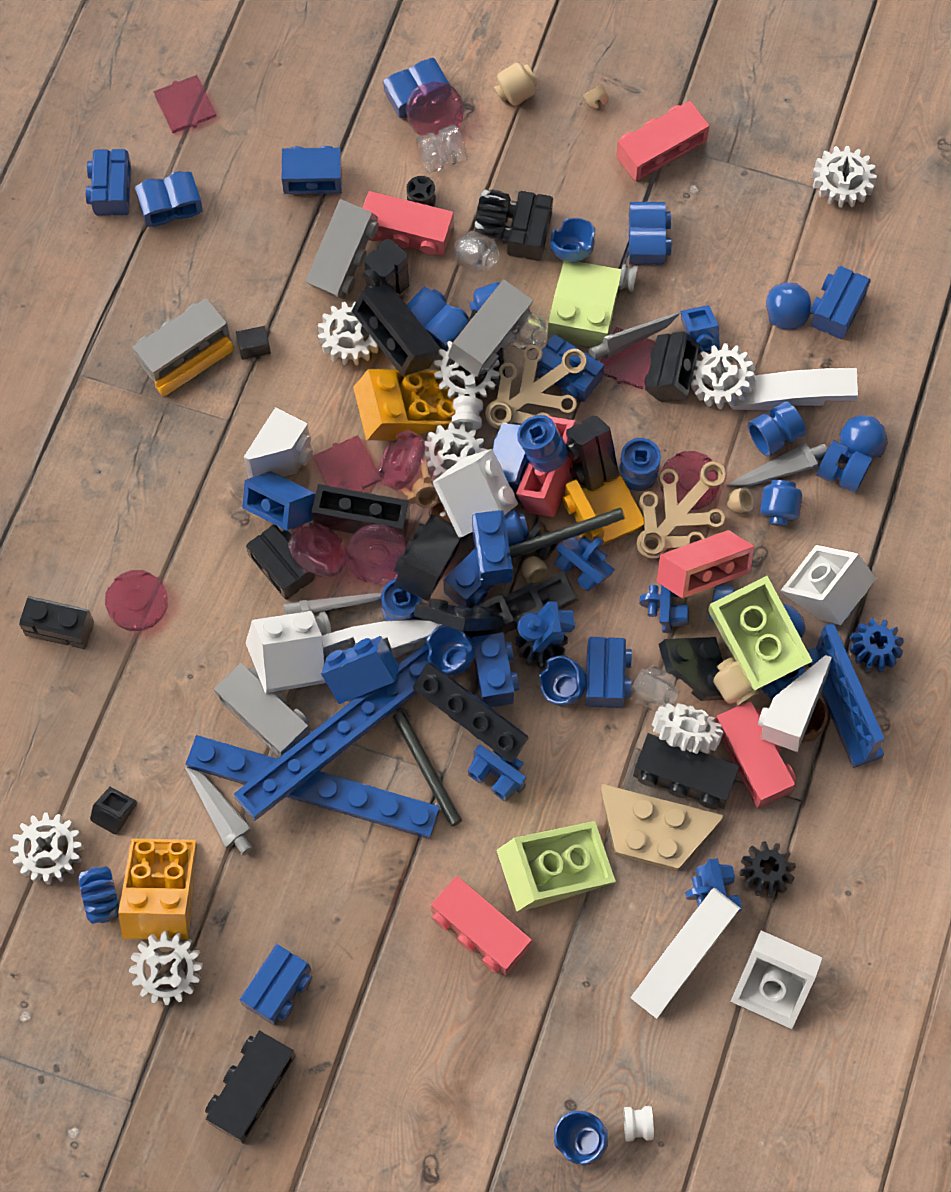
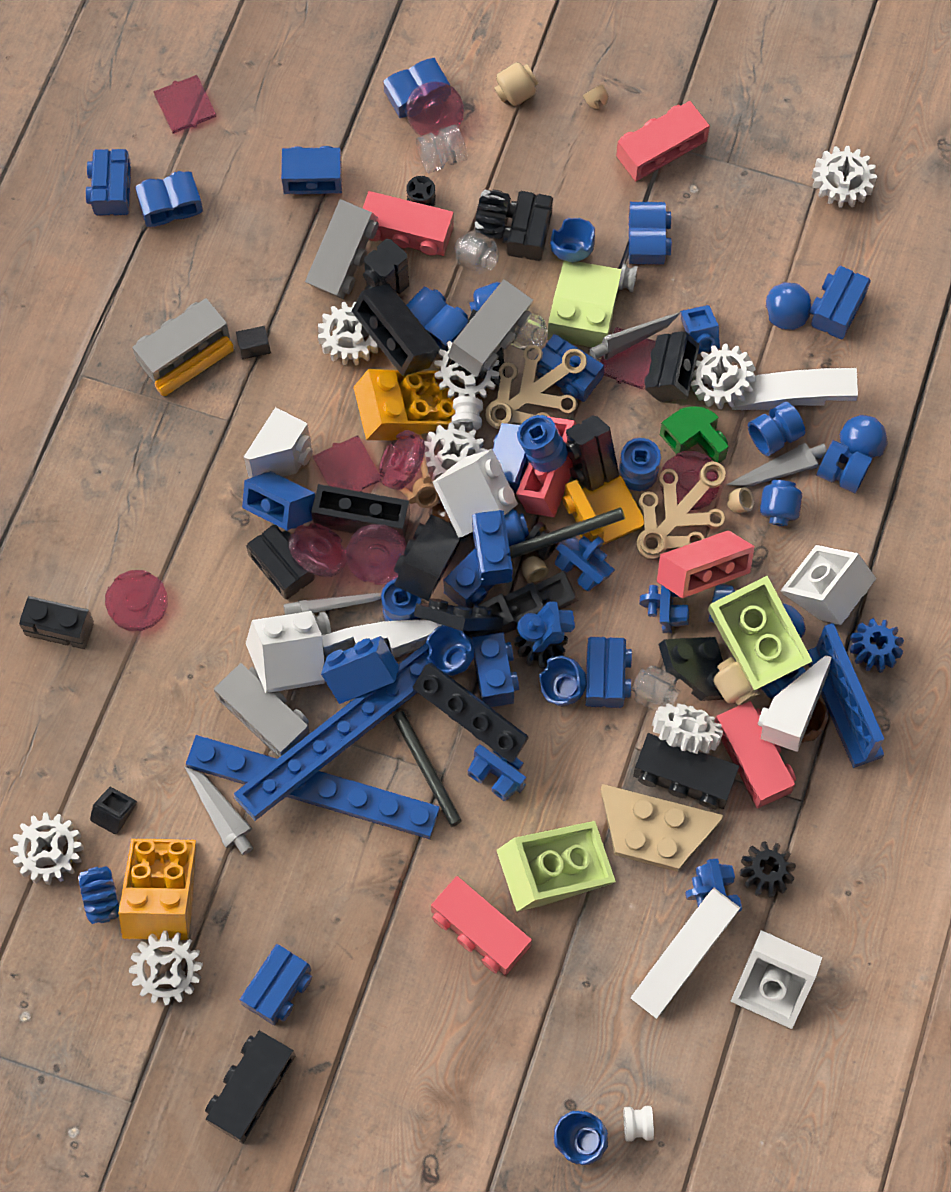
none -> green brick [659,406,729,463]

